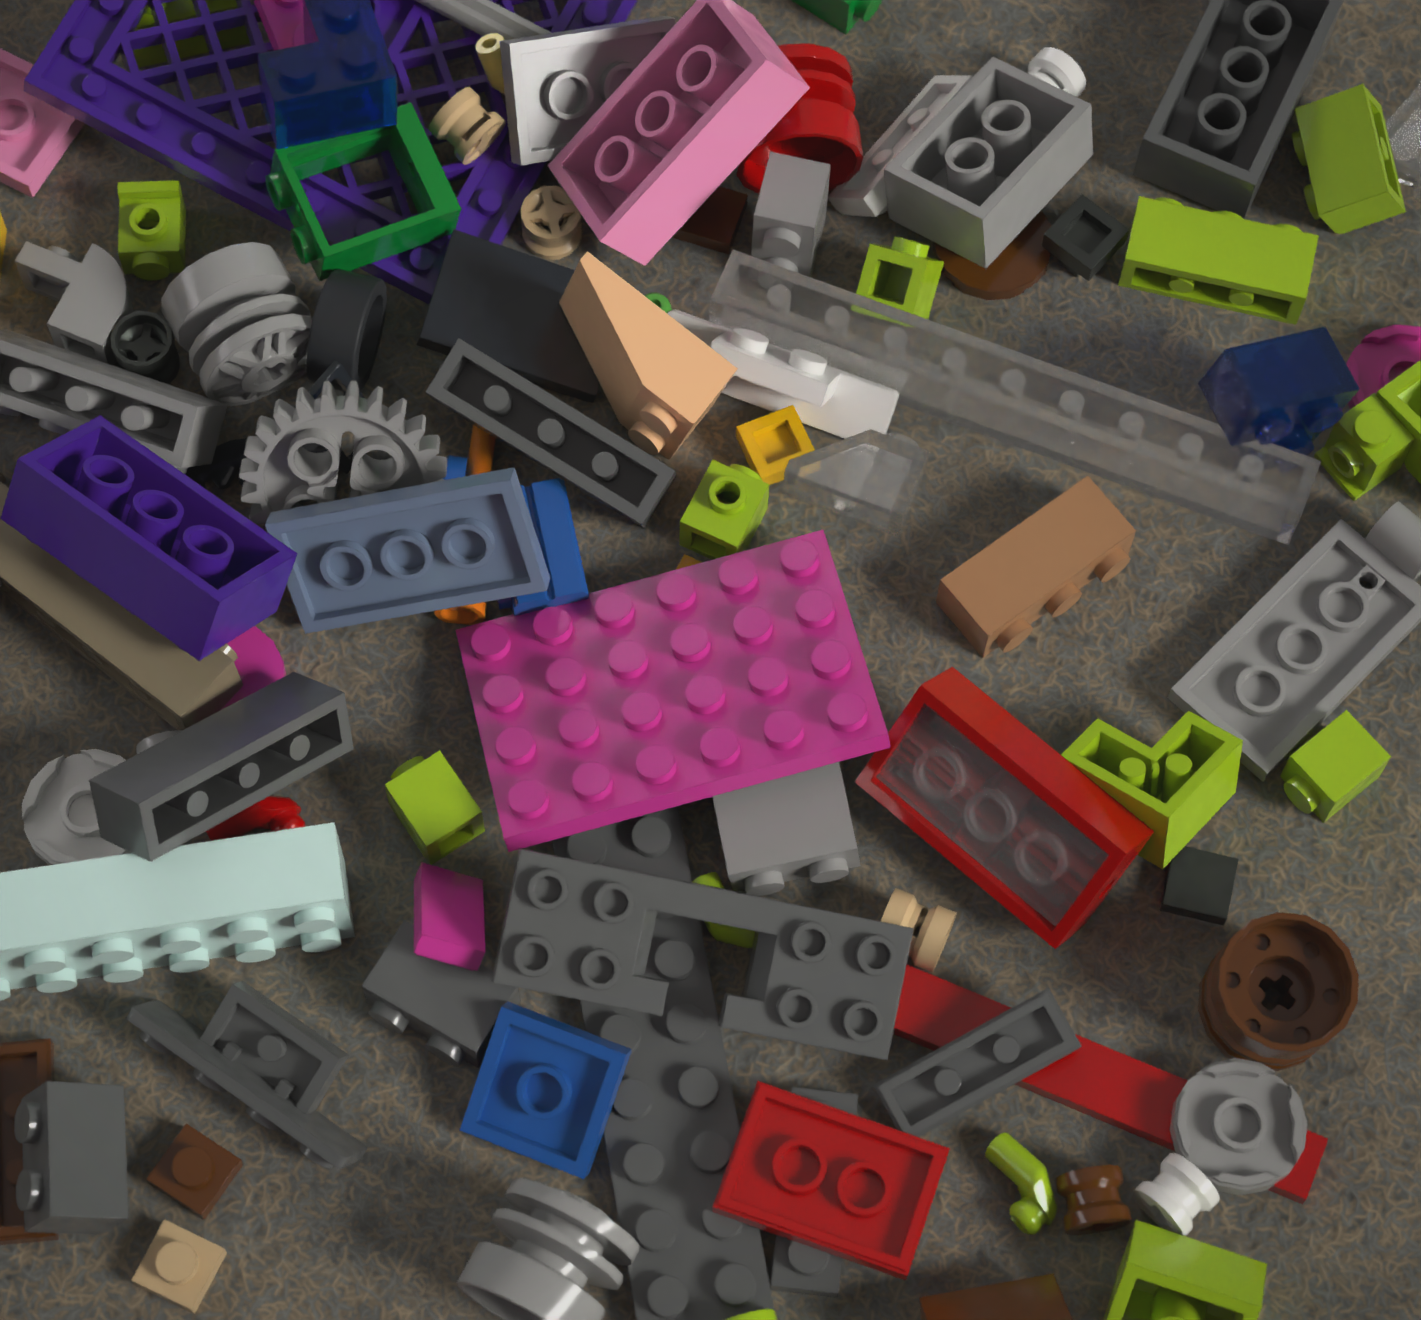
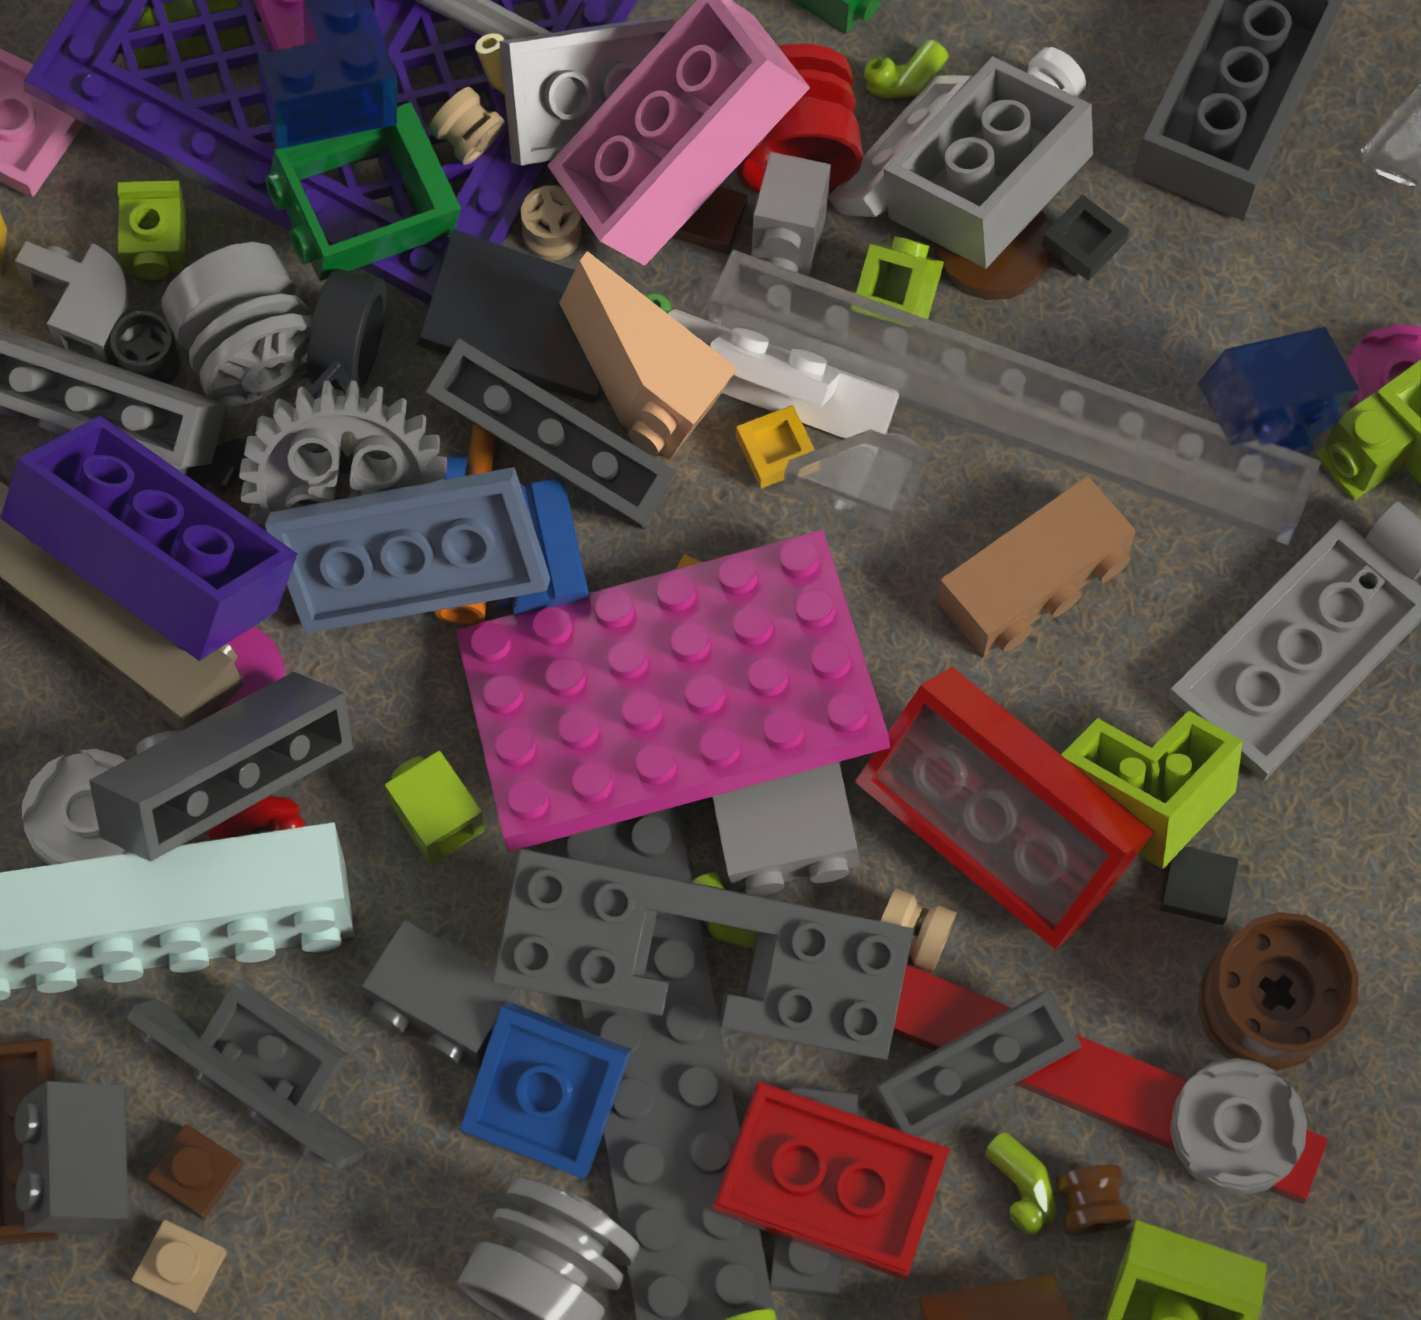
dark pink tile [414,862,486,971] -> none
lime brick [679,459,770,560] -> none
lime brick [1118,196,1319,325] -> none
white wheel [1133,1153,1220,1236] -> none
lime brick [1280,710,1391,823] -> none
lime brick [1292,84,1406,234] -> none
none -> lime arm [864,40,949,100]

